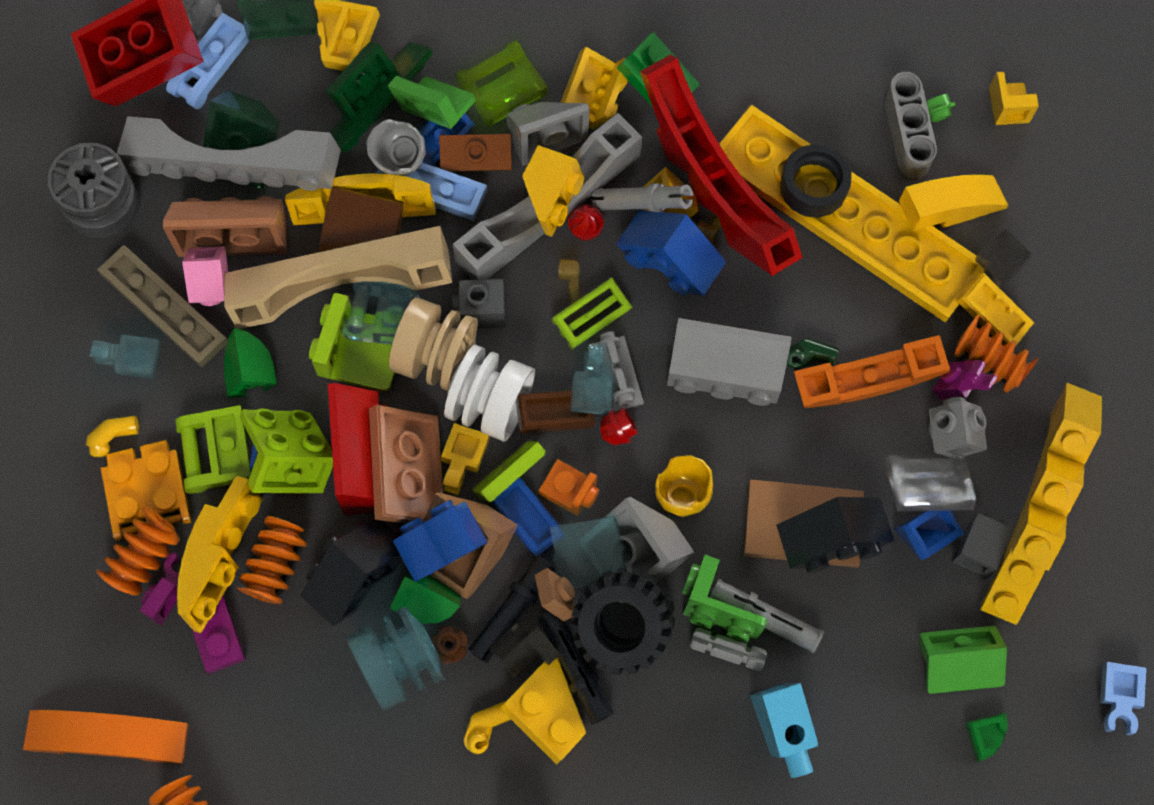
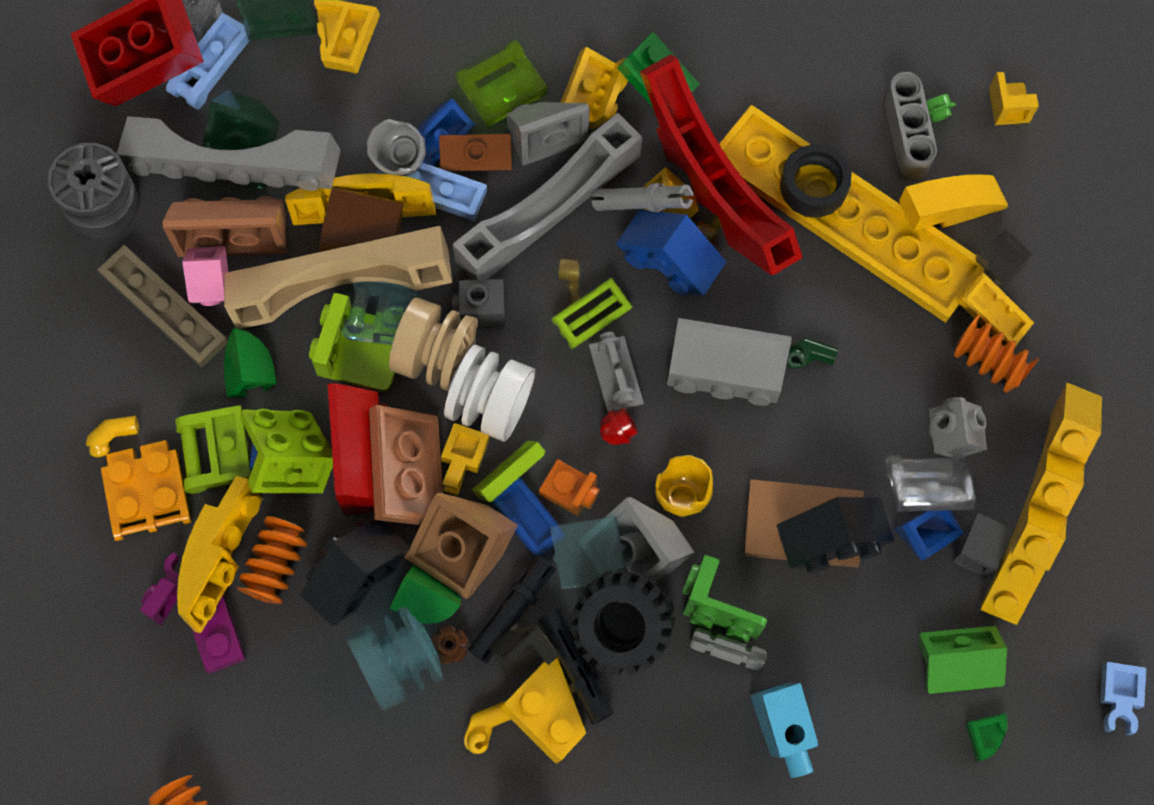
orange slope [23,710,189,764] -> none
clear light blue plate [90,334,161,379] -> none
orange piece [96,506,180,596] -> none
dark green bracket [325,41,433,153] -> none
bright green panel [388,76,476,129] -> none
blue brick [393,500,488,582] -> none
reddish brown tile [516,389,596,434] -> none
yellow slope [522,145,584,237] -> none
medium nougat plate [535,568,575,622] -> none
red plate [568,204,604,241] -> none
clear light blue plate [571,345,612,415] -> none
light grey pin [709,579,824,653] -> none
orange slope [794,335,950,408] -> none
magenta plate [932,360,997,400] -> none

